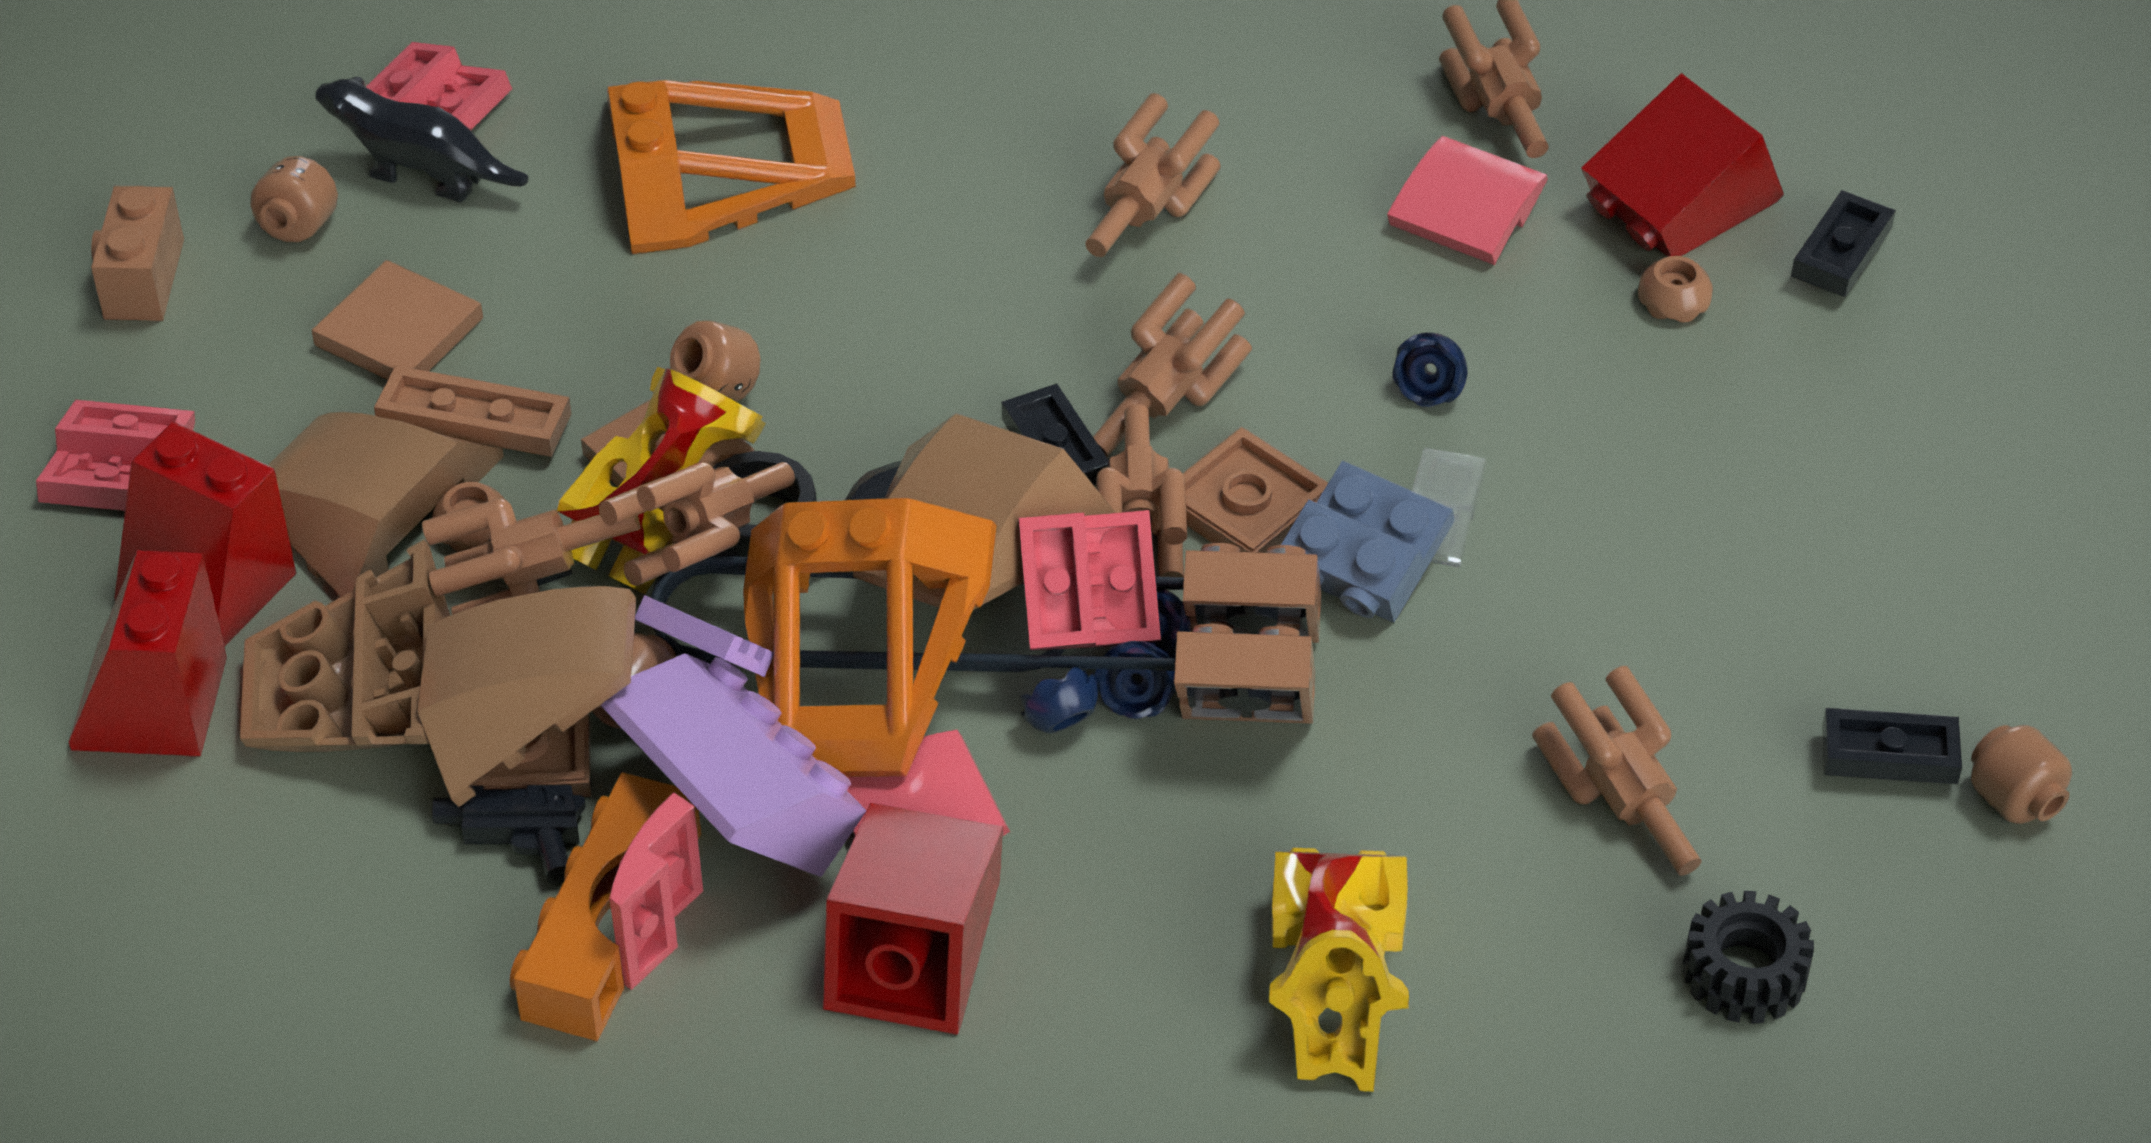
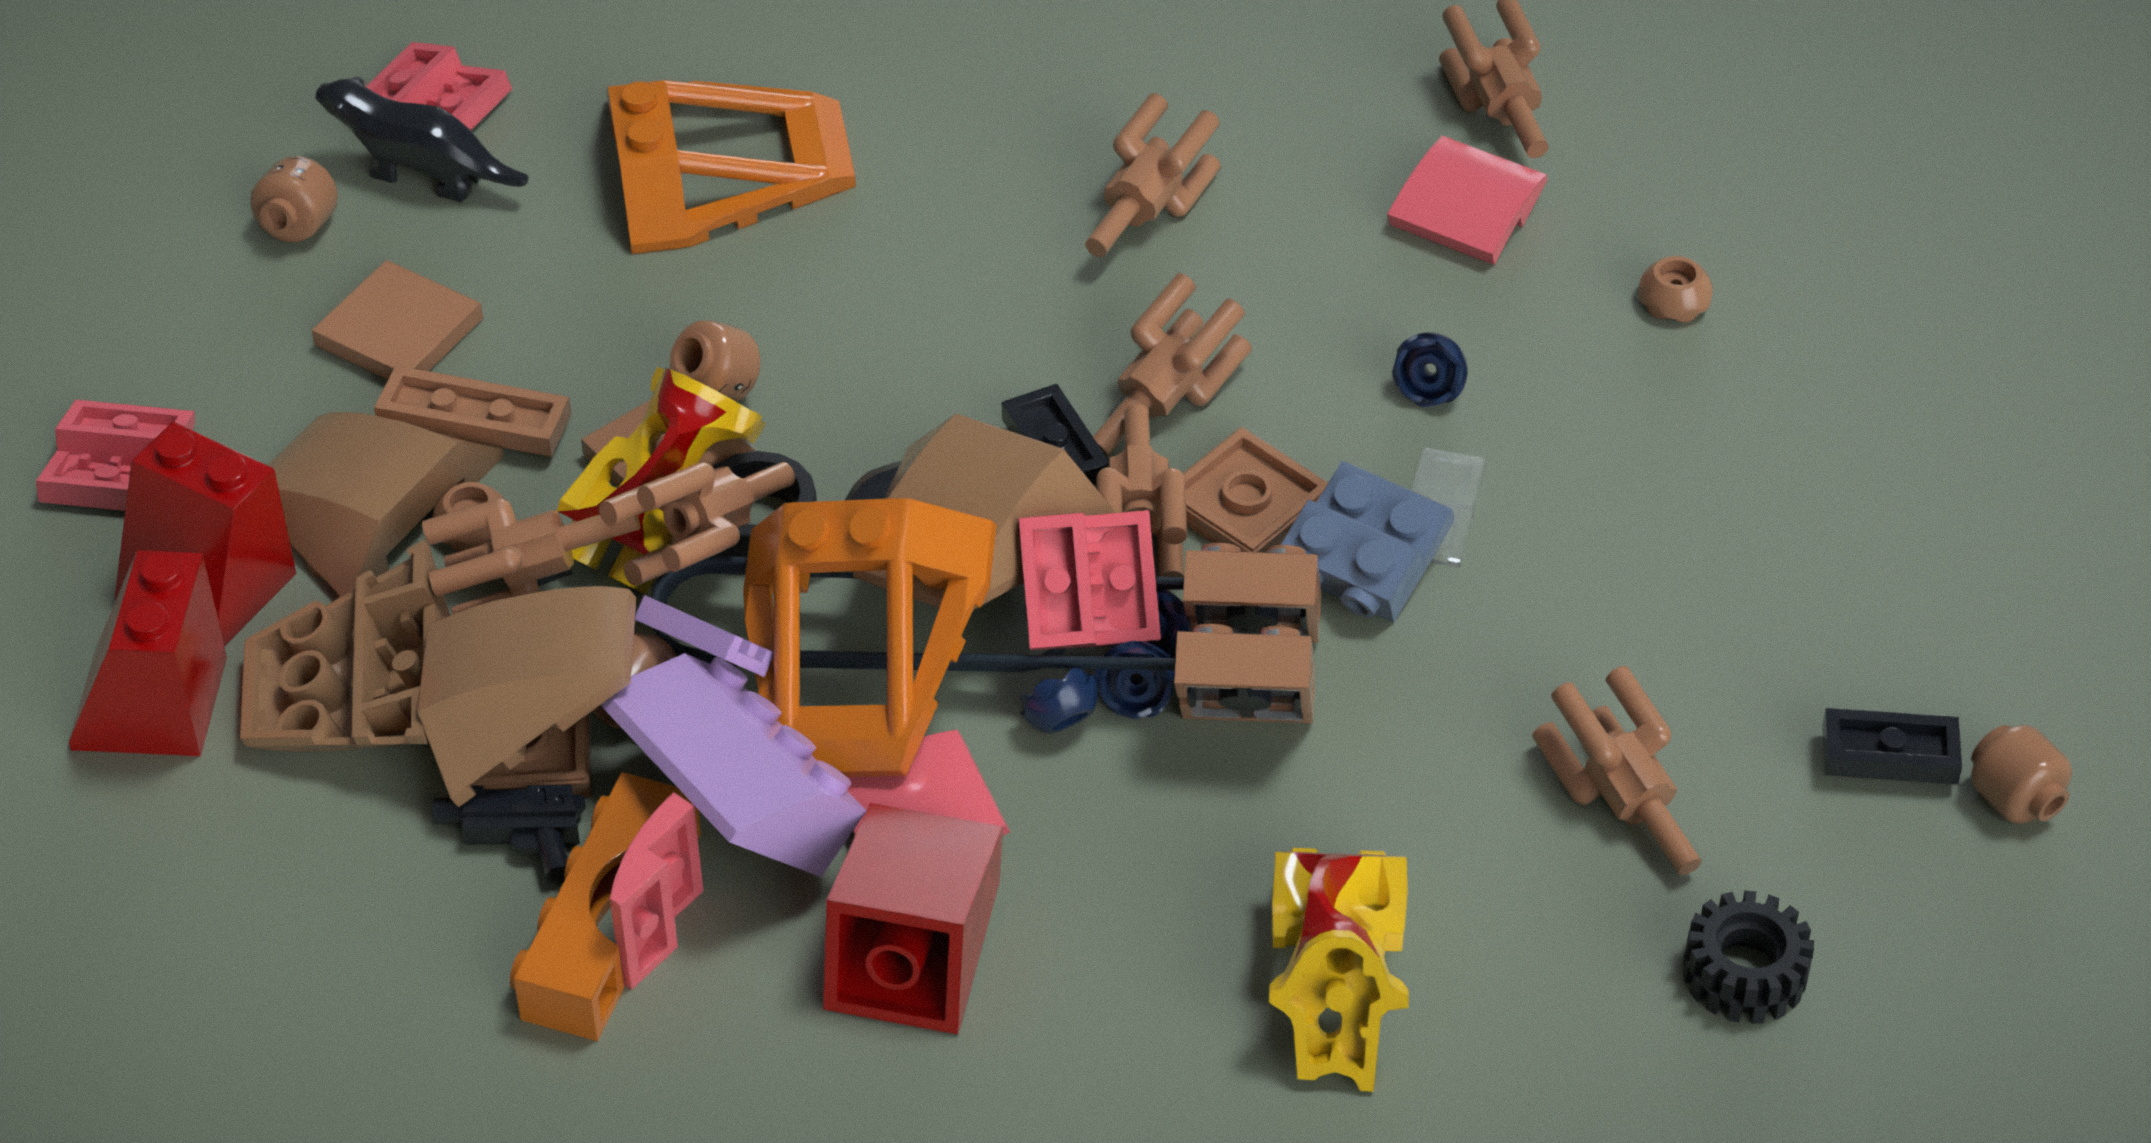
nougat brick [91,186,184,321] -> none
red slope [1581,73,1784,257] -> none
black plate [1791,190,1896,297] -> none

